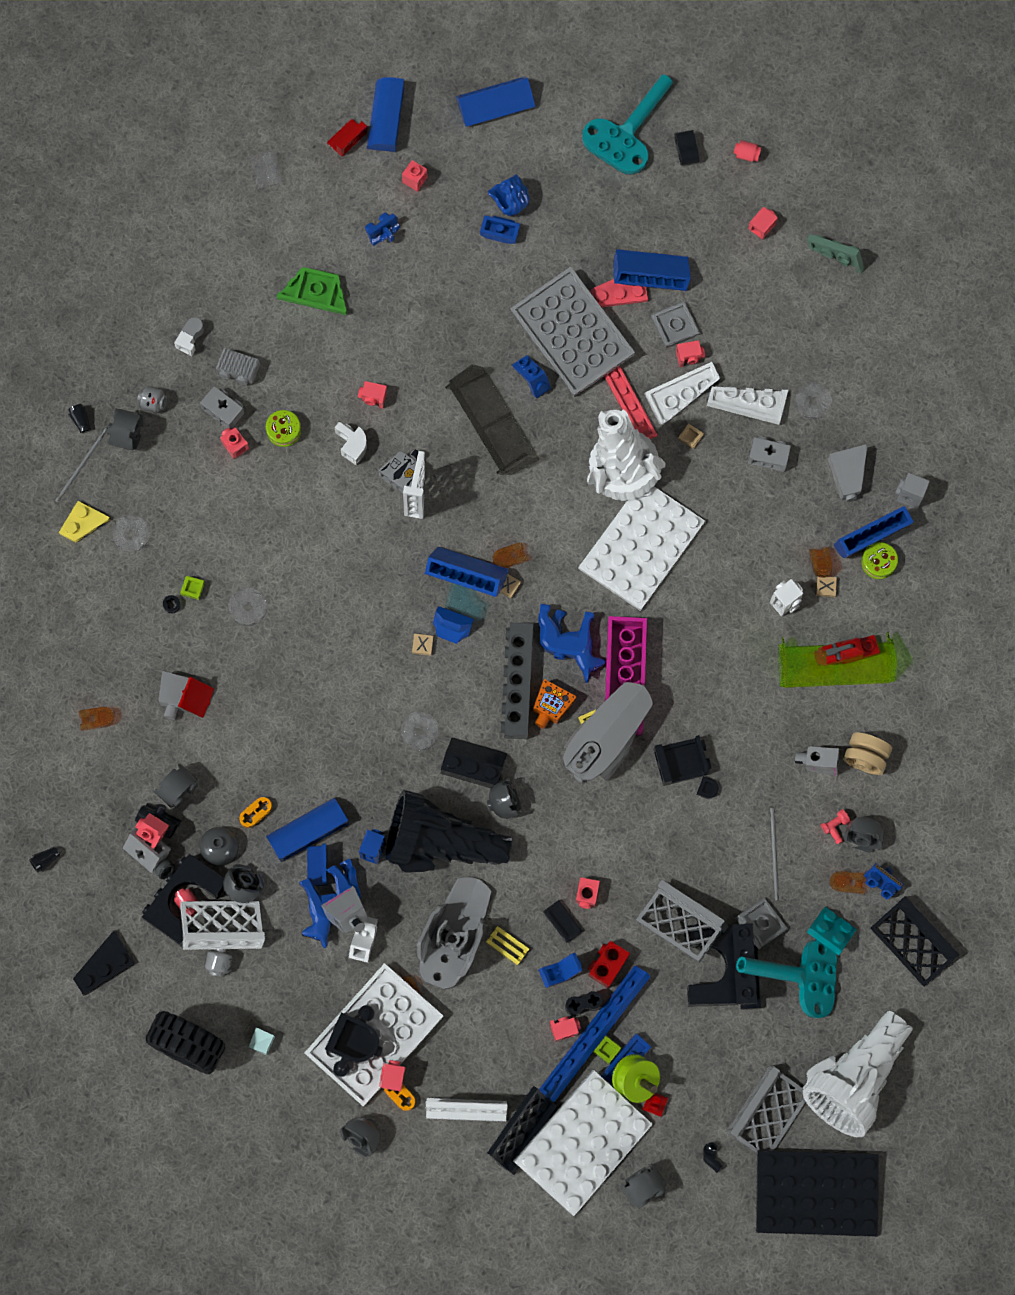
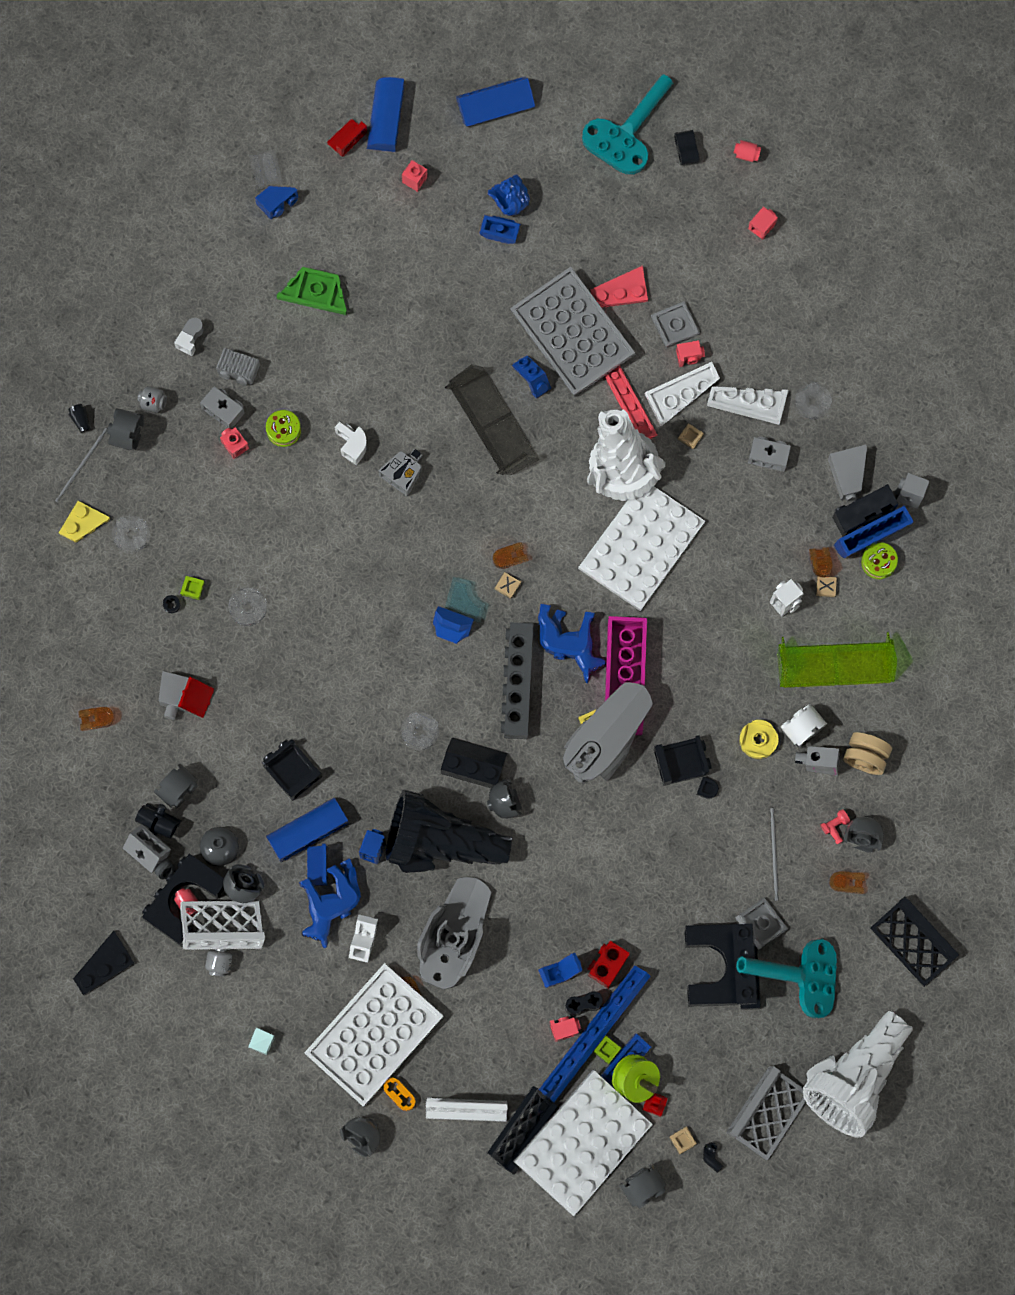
black cone [29,846,60,873] -> none
coral brick [135,813,169,849] -> none
black tyre [145,1011,226,1074] -> none
light orange beam [239,797,272,828] -> none
light grey torso [321,886,368,933] -> none
black piece [325,1005,383,1077] -> none
coral brick [358,381,387,409] -> none
blue hips [365,212,400,246] -> none
coral brick [379,1060,405,1091] -> none
white fence [403,451,425,519] -> none
tan tile [412,634,433,656] -> none
blue brick [425,547,509,597] -> none
light yellow tile [486,926,529,966] -> none
orange torso [533,679,576,729] -> none
black tile [543,900,582,943] -> none
coral brick [575,877,600,909] -> none
blue brick [613,249,691,291] -> none
light grey fence [636,880,728,963] -> none
black plate [756,1151,879,1237] -> none
teal plate [806,906,857,955] -> none
sand green wing [807,234,865,274] -> none
red plate [814,635,880,666] -> none
blue hips [863,863,903,900] -> none
none -> blue slope [255,186,298,219]
none -> black panel [262,739,322,801]
none -> tan tile [670,1126,697,1154]
none -> light yellow plate [739,720,779,759]
none -> white brick [781,704,827,748]
none -> black wedge [832,484,898,537]

